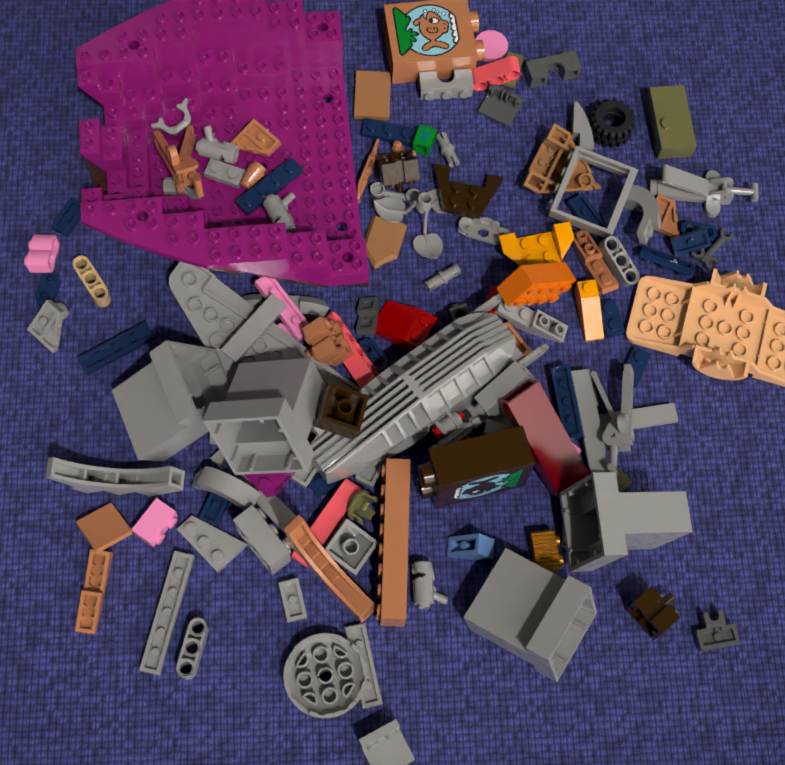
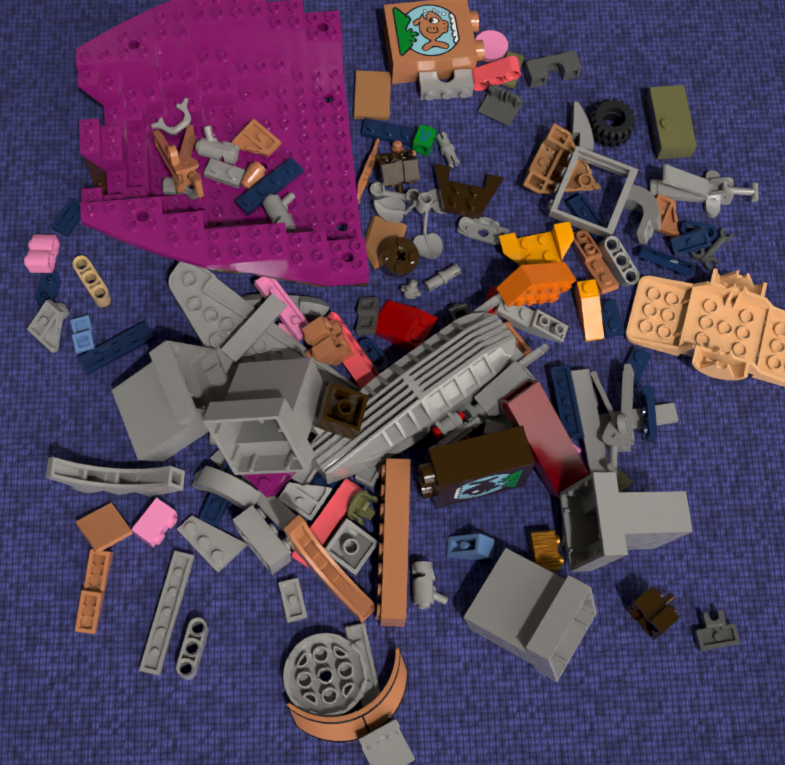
none -> medium blue slope [70,315,95,353]
none -> light grey wing [278,482,332,521]
none -> nougat windscreen [286,647,408,743]
none -> dark brown brick [379,237,420,278]
none -> light grey plant [401,279,421,300]
none -> dark blue plate [638,384,658,442]

